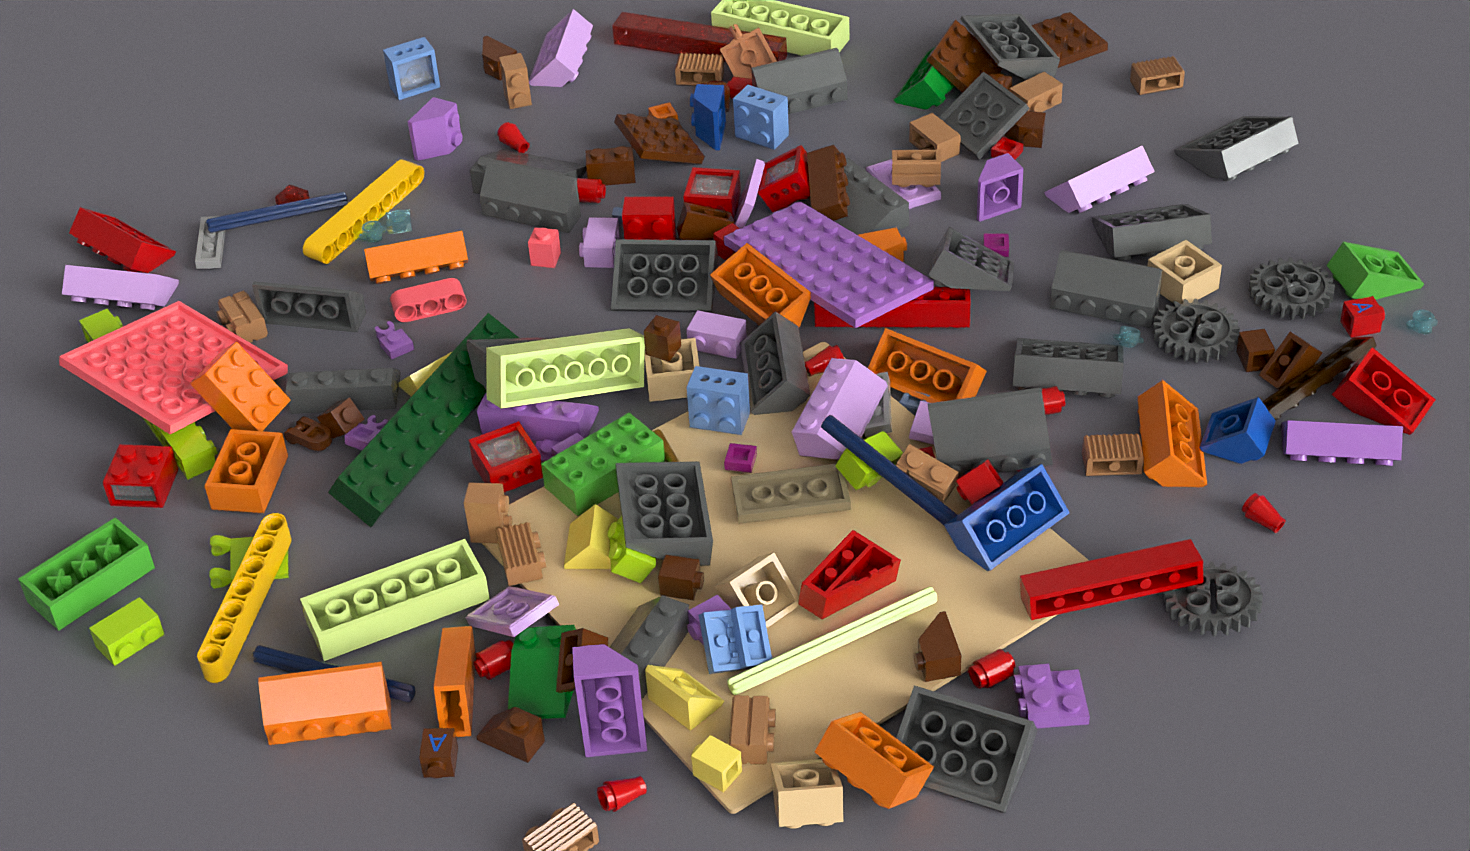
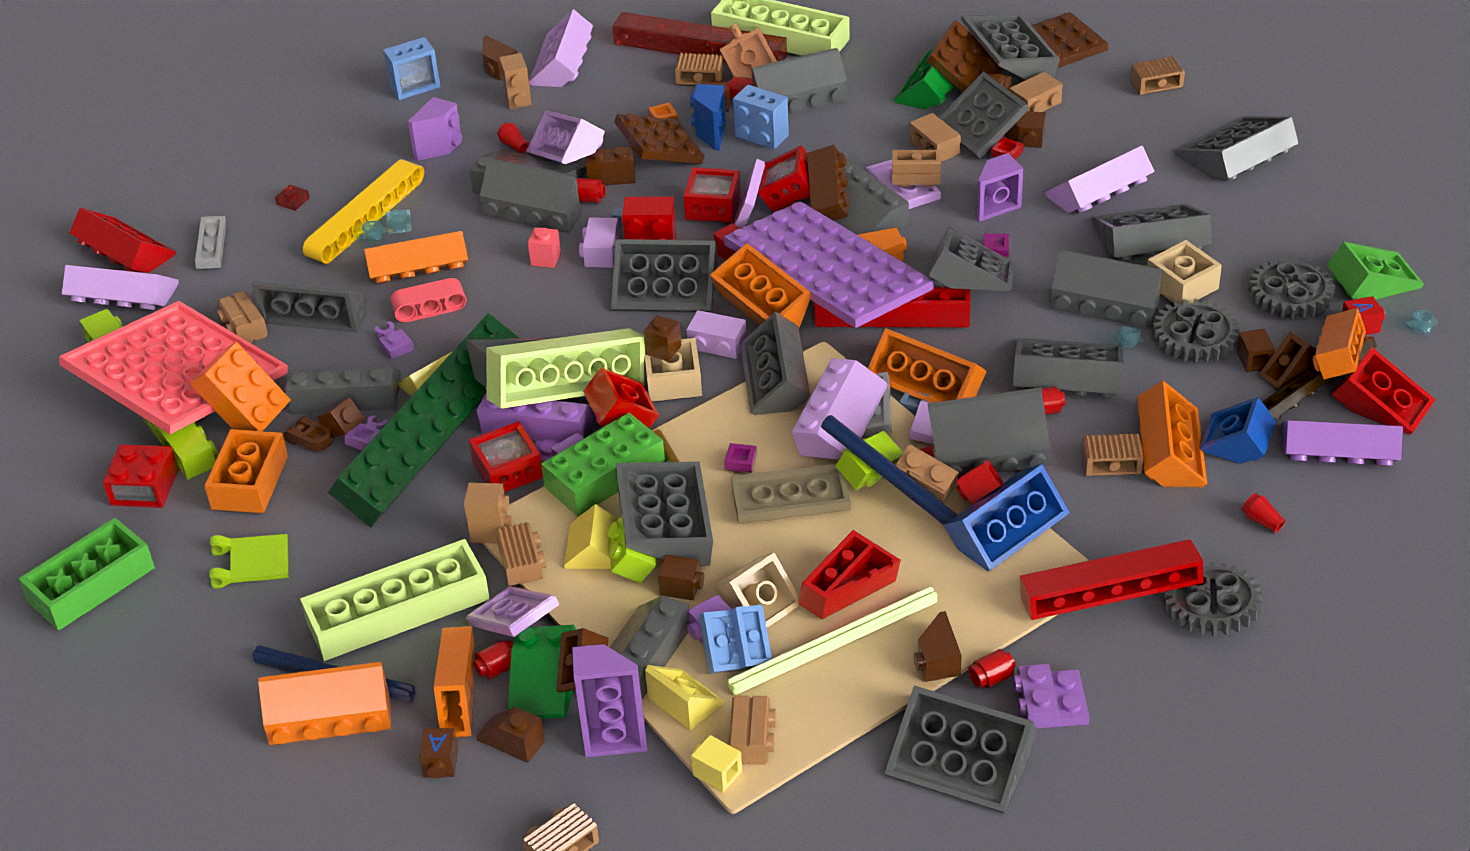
lime brick [89,597,165,666] -> none
yellow beam [197,513,292,683] -> none
dark blue axle [206,192,348,233] -> none
red cone [597,776,647,812] -> none
reddish brown slope [676,202,734,240] -> none
medium blue piece [686,366,750,435] -> none
tan slope [770,759,843,828] -> none
red cone [805,345,844,377] -> none
orange brick [815,712,934,809] -> none
none -> lavender slope [526,110,605,164]
none -> red brick [583,367,659,428]
none -> orange brick [1313,308,1366,379]

